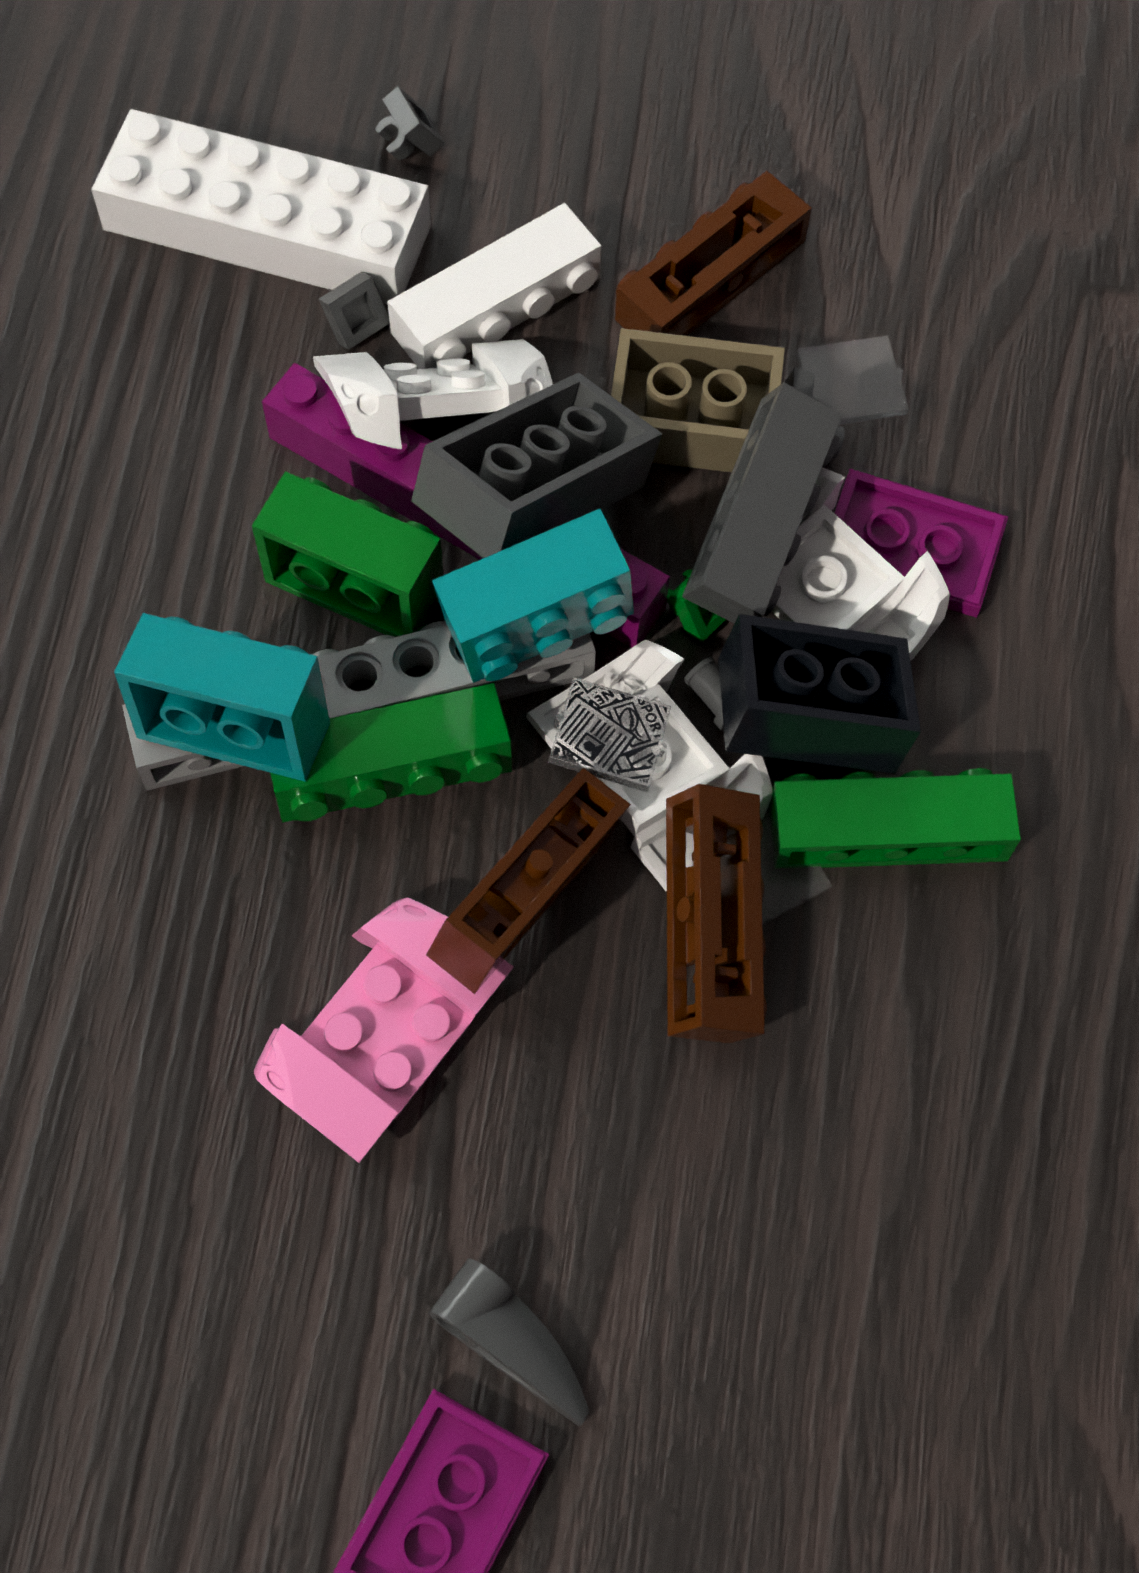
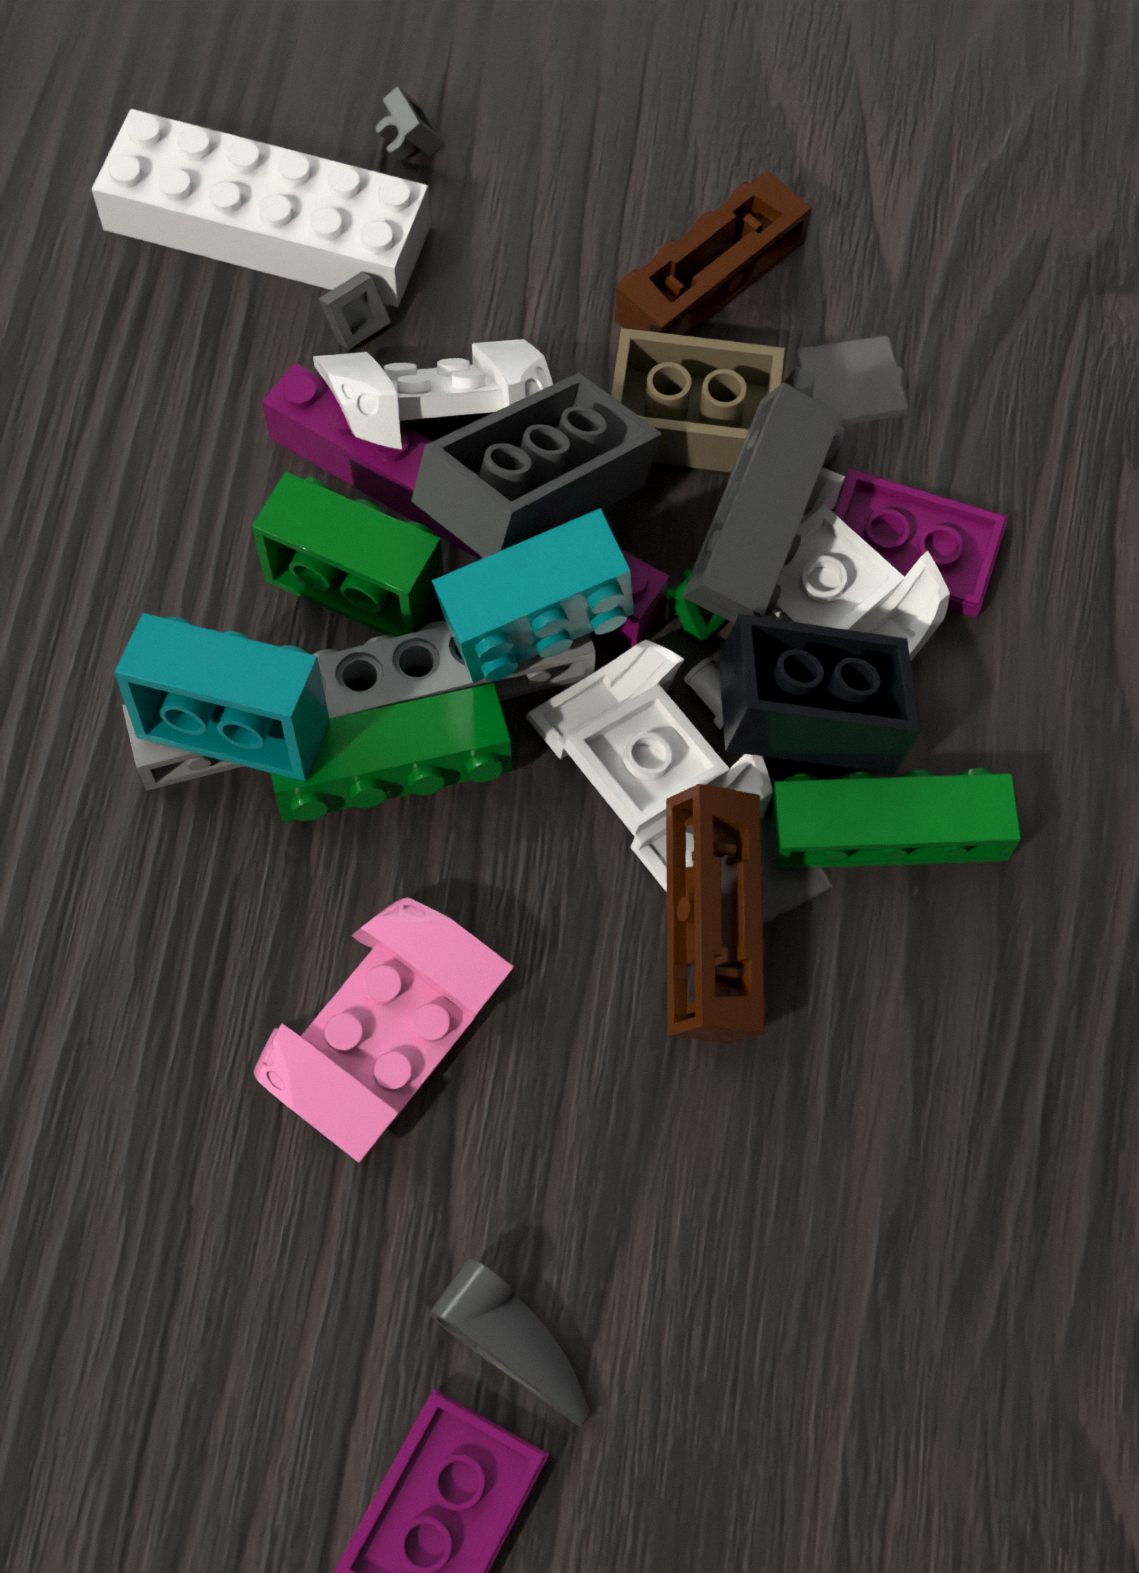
white brick [387,203,601,369] -> none
reddish brown brick [426,767,631,994] -> none
clear piece [548,677,671,792] -> none

